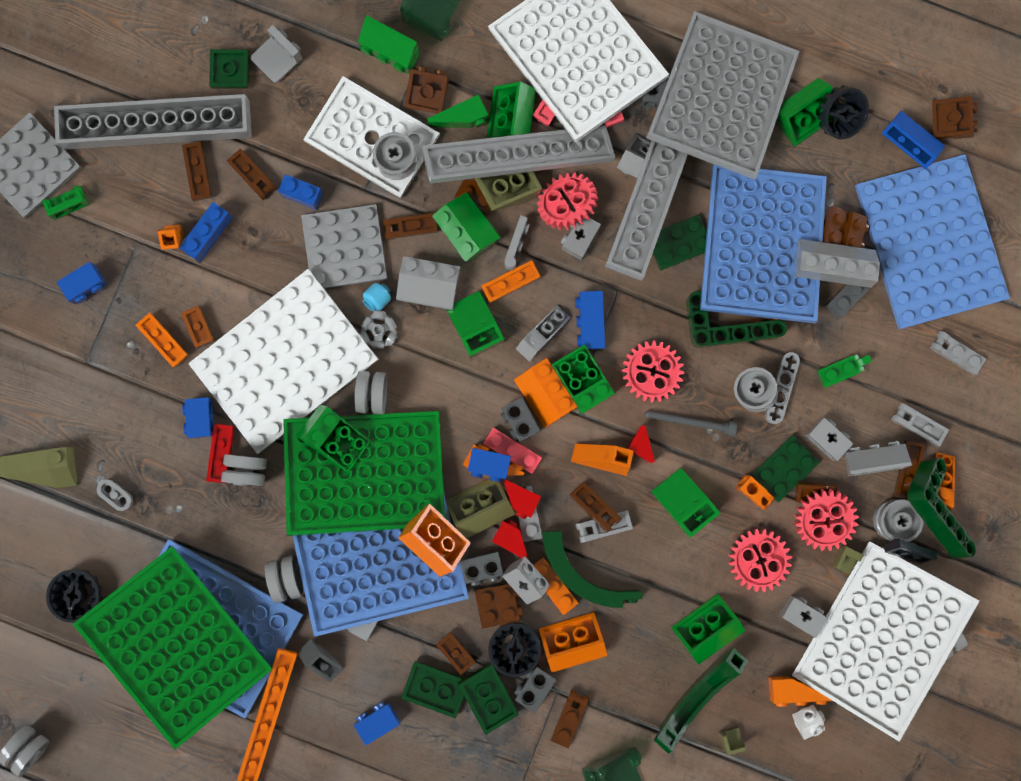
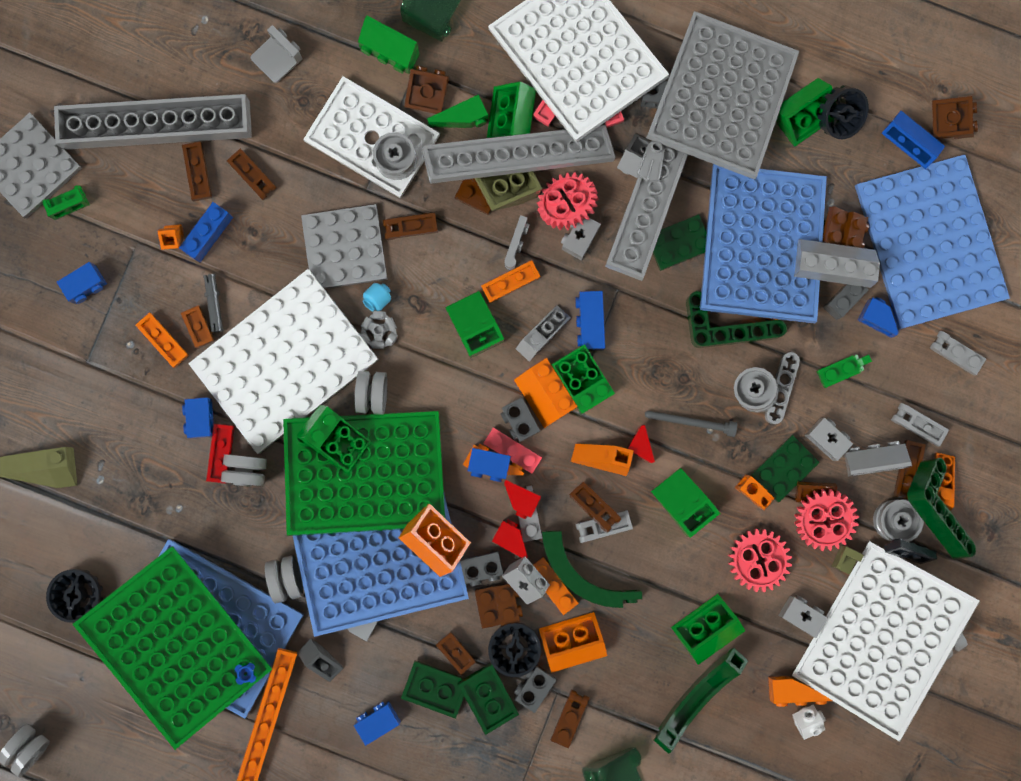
light grey plate [97,480,133,511] -> none
dark green plate [209,49,249,89] -> none
blue brick [278,174,324,211] -> none
light grey slope [396,256,460,310] -> none
green slope [432,192,501,262] -> none
olive slope [446,478,515,539] -> none
coral gear [621,340,684,403] -> none
olive panel [719,727,746,756] -> none
none -> dark grey pin [203,274,224,333]
none -> blue plate [235,663,256,685]
none -> light grey piece [636,141,665,182]
none -> blue slope [858,297,899,338]

